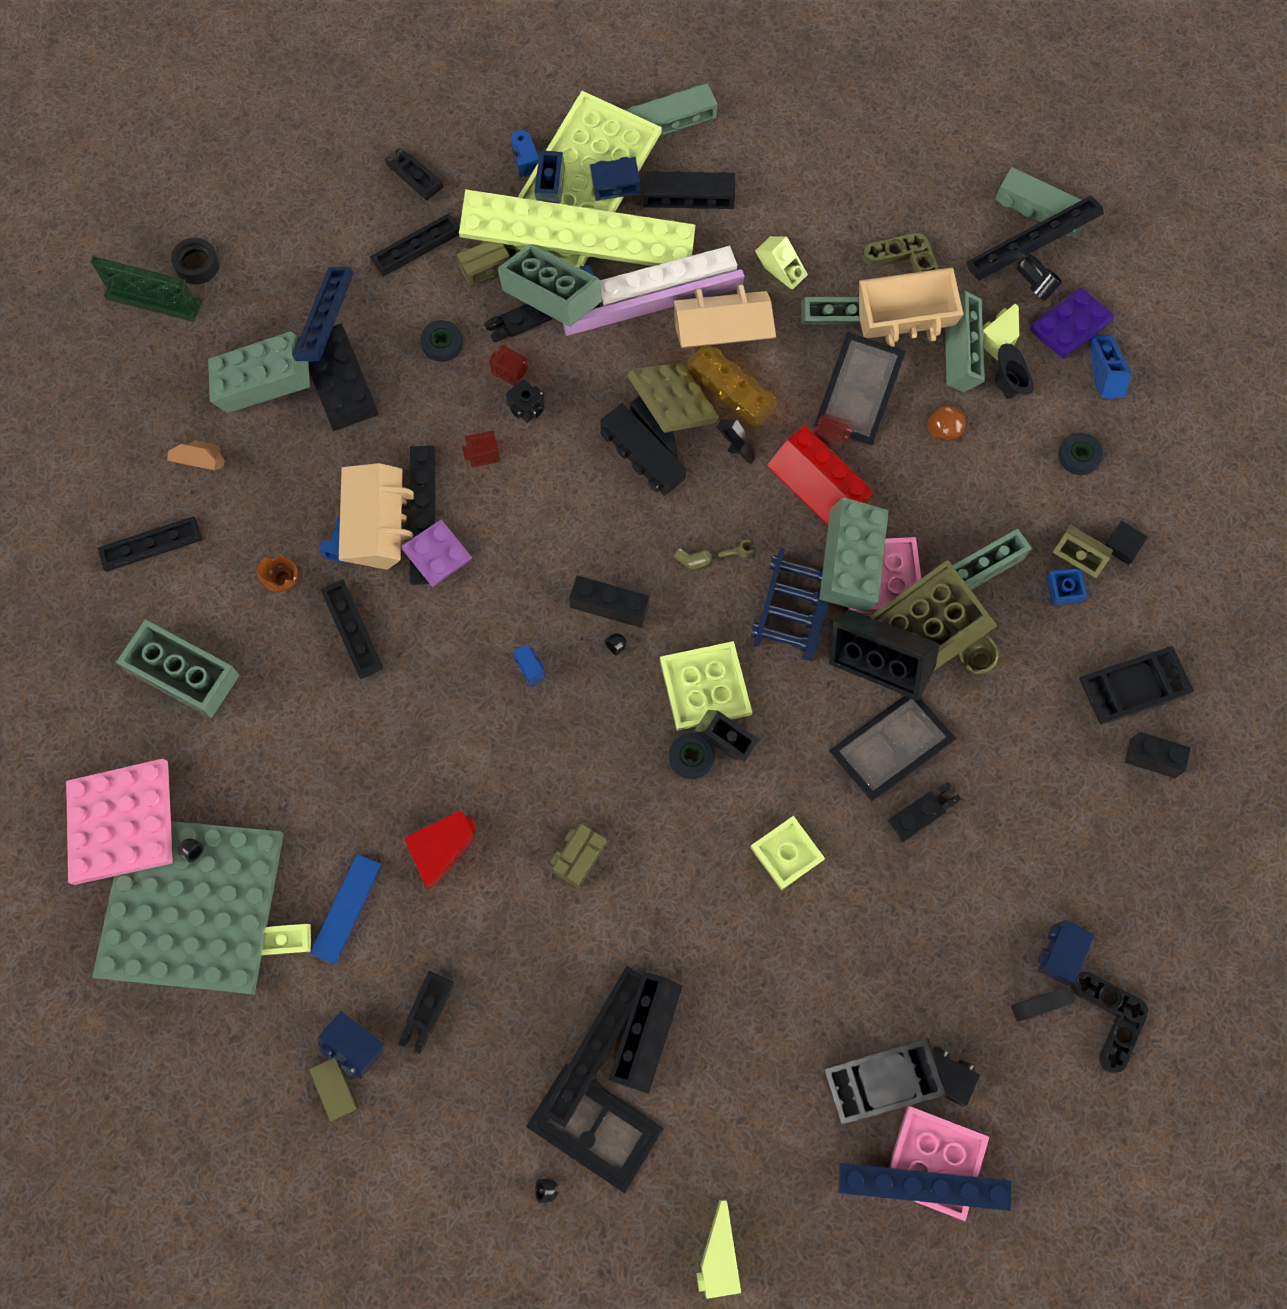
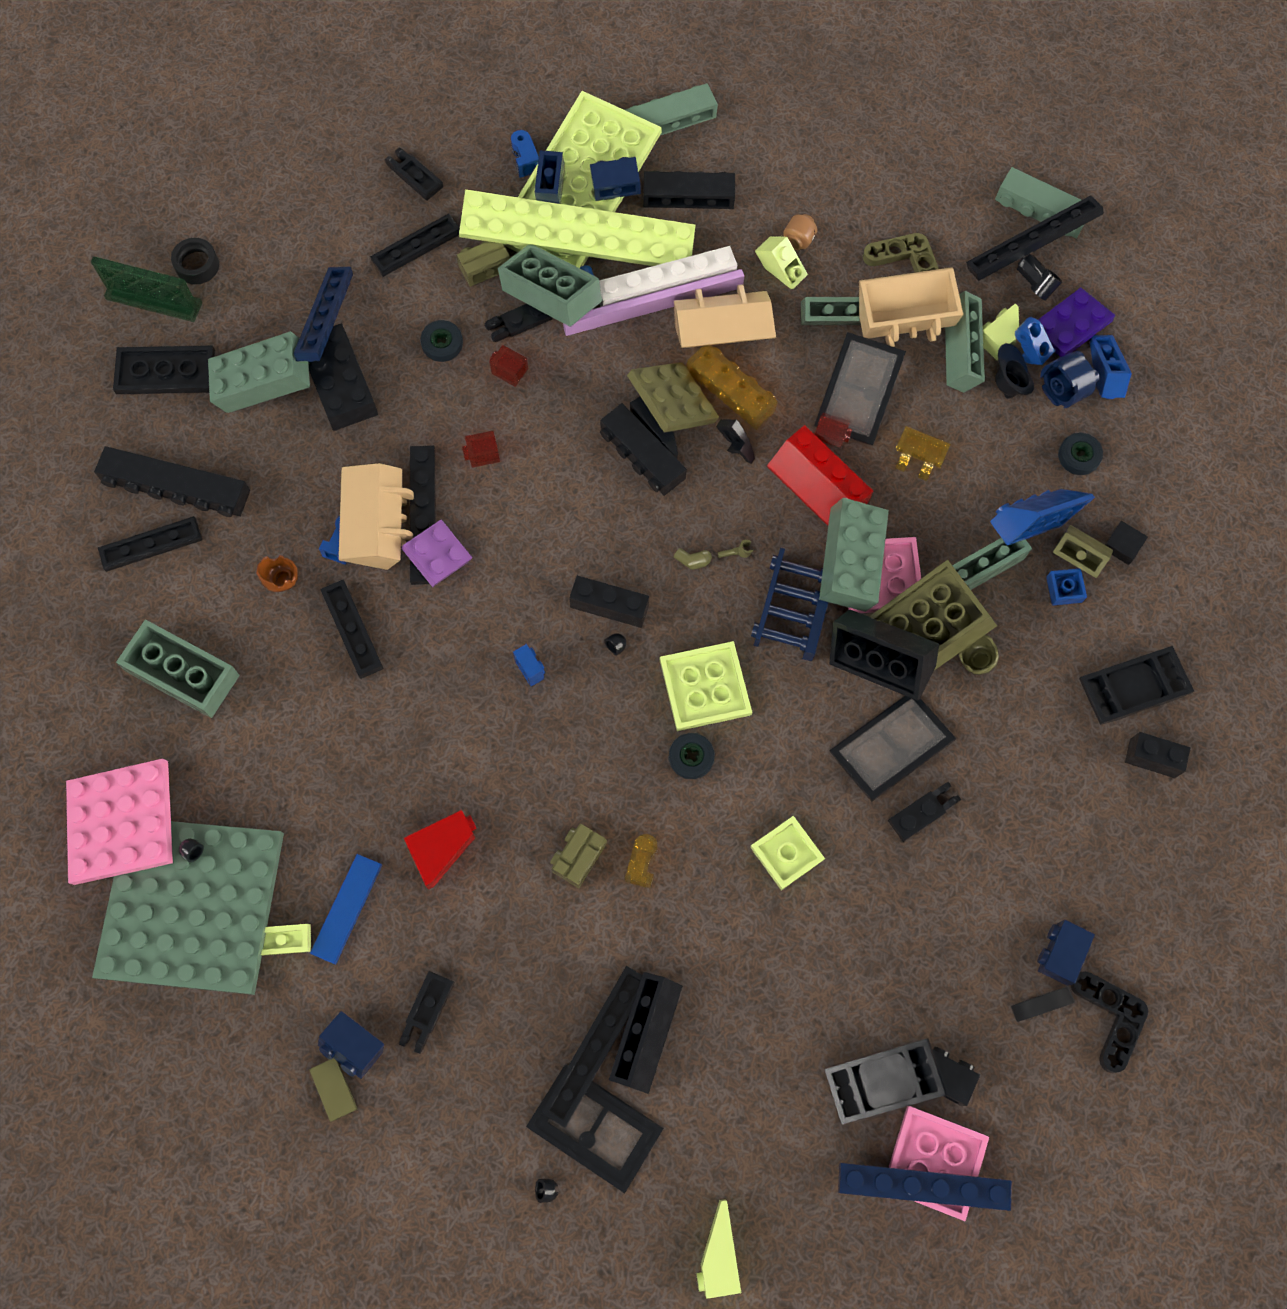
medium nougat slope [167,440,225,471] -> none
black brick [506,379,544,423] -> none
black brick [694,710,759,761] -> none
dark orange hair [927,405,966,442] -> none
none -> black brick [94,446,250,517]
none -> black plate [113,345,215,394]
none -> clear yellow leg [625,834,657,889]
none -> medium nougat head [783,214,817,250]
none -> clear yellow plate [895,426,951,481]
none -> blue slope [990,489,1095,546]
none -> blue leg [1015,317,1055,365]
none -> dark blue brick [1040,351,1099,408]

